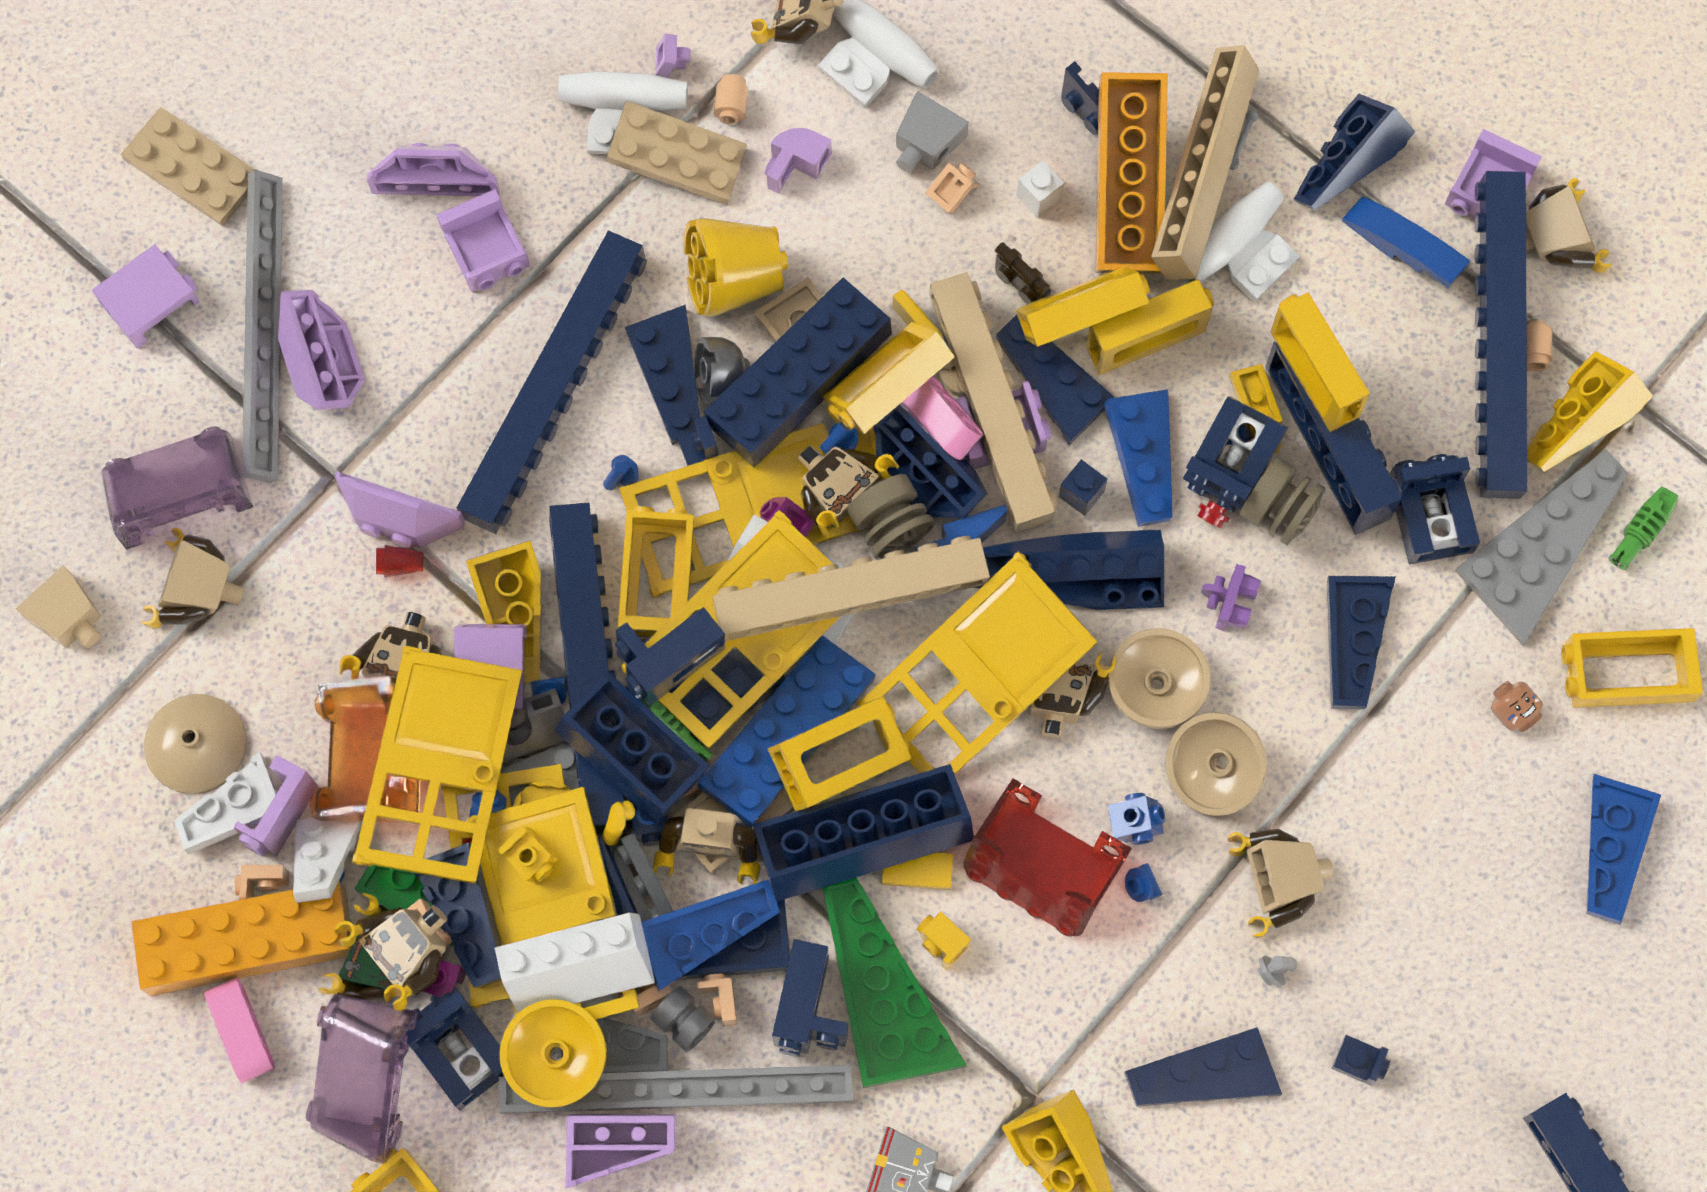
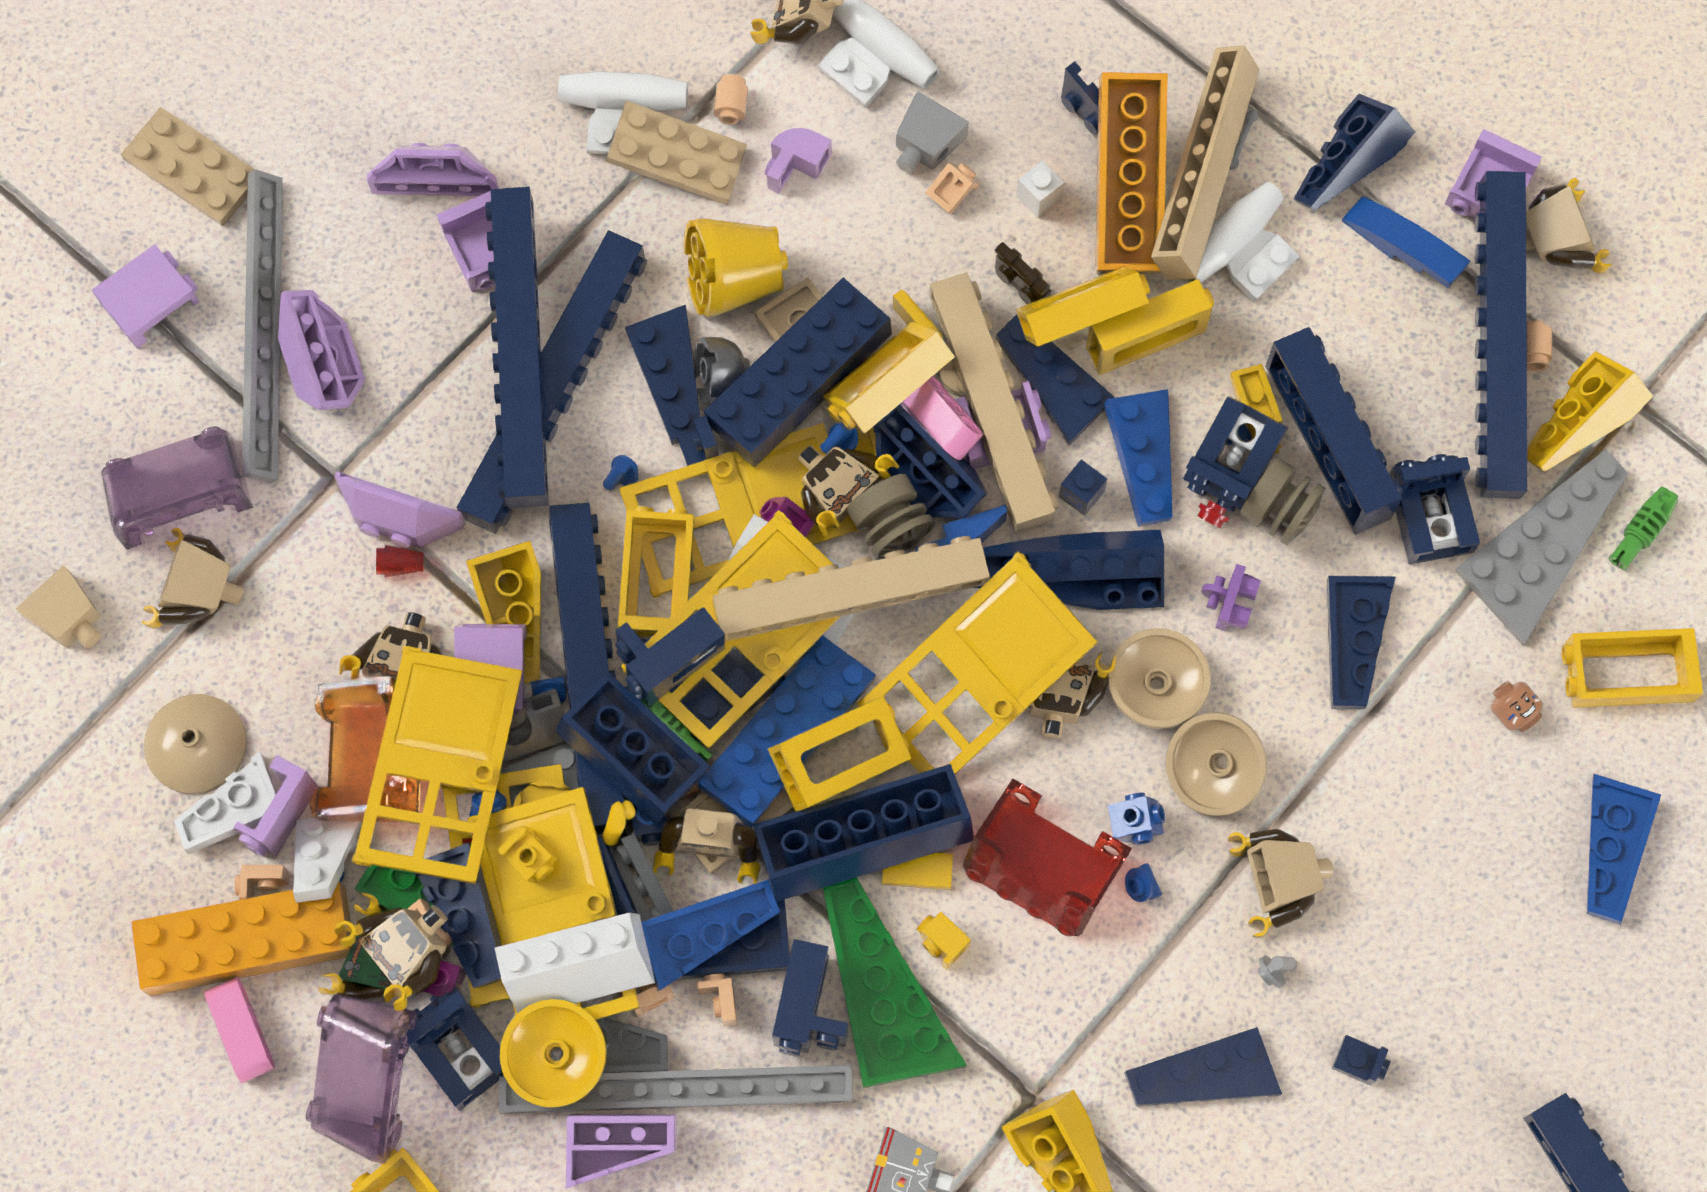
flat silver wheel [650,986,717,1053] -> none
lavender tile [655,33,691,78] -> none
yellow piece [1270,292,1370,432] -> none
none -> dark blue brick [485,186,549,509]

